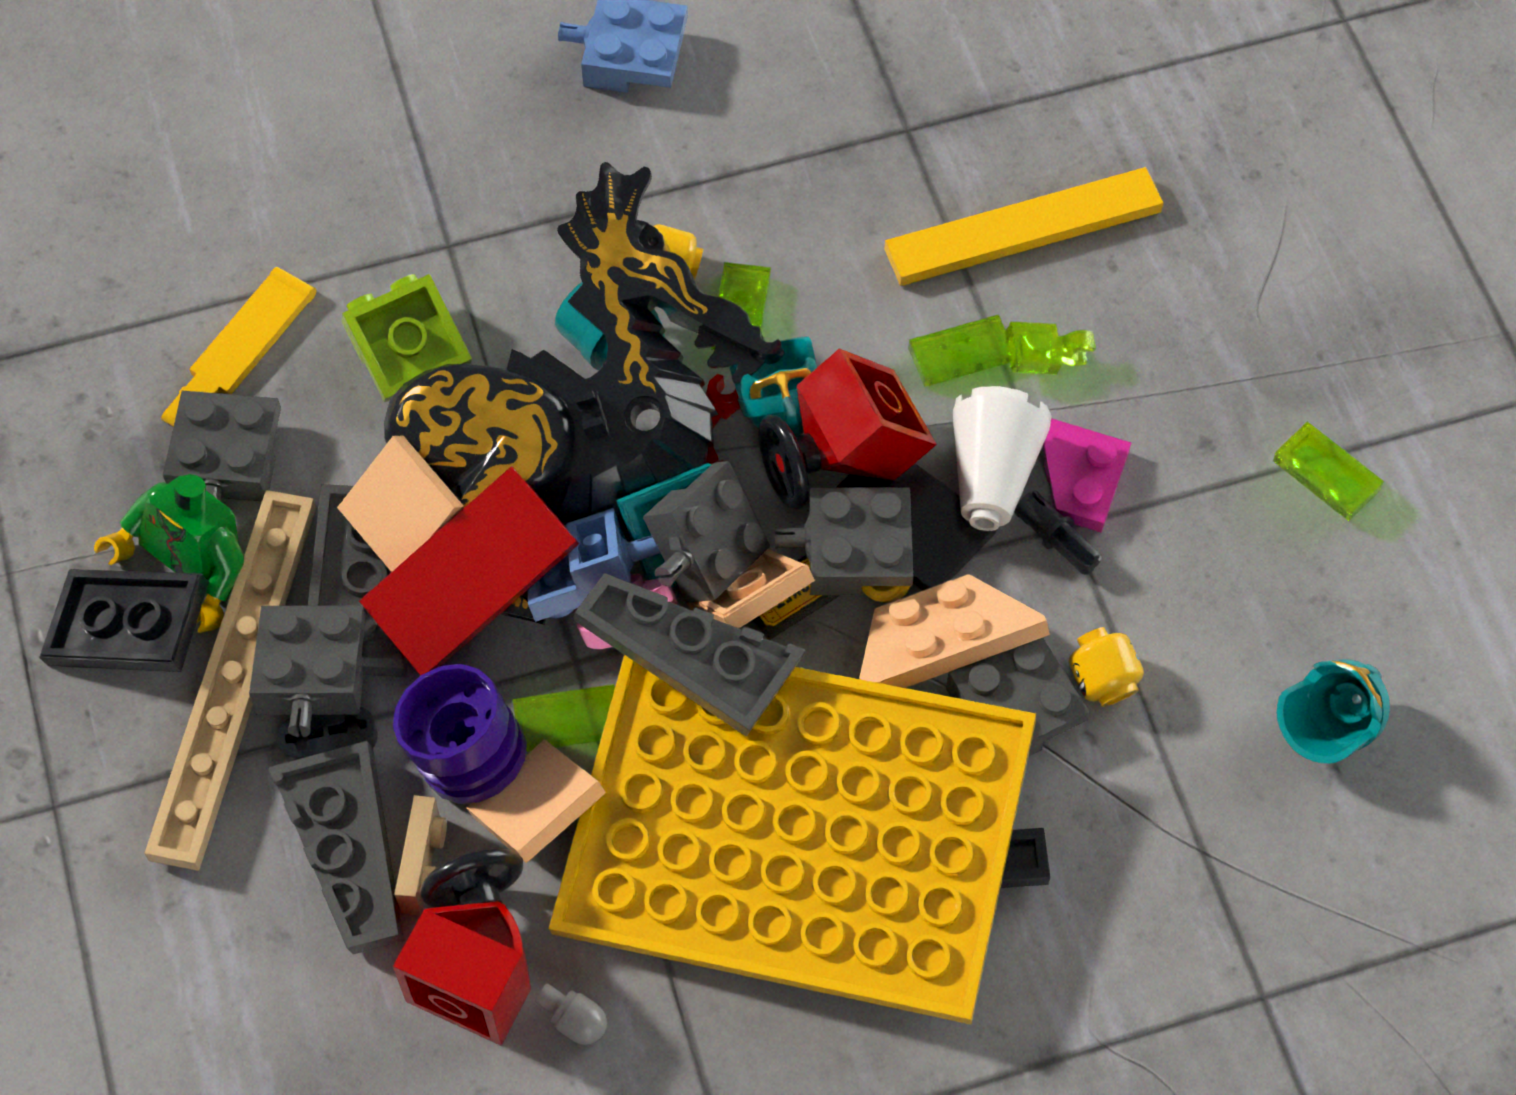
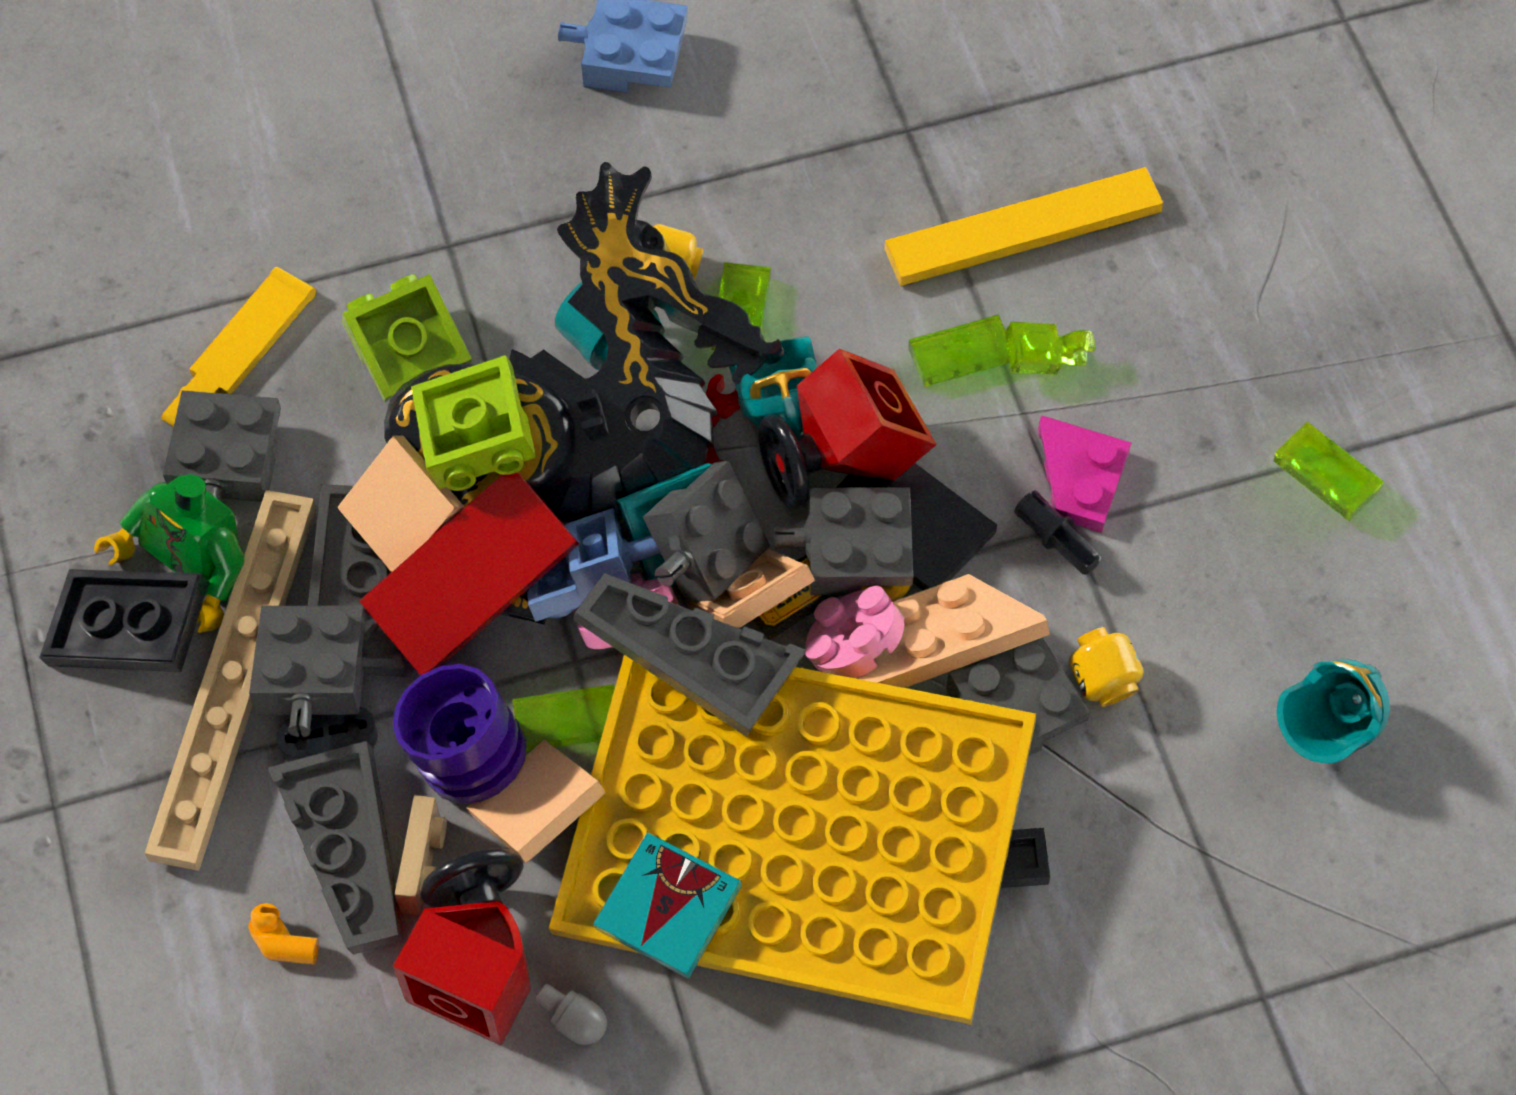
white cone [953,386,1052,531] -> none
none -> light orange arm [248,903,319,965]
none -> lime plate [411,355,536,491]
none -> teal tile [593,832,742,979]
none -> bright pink plate [805,586,904,678]

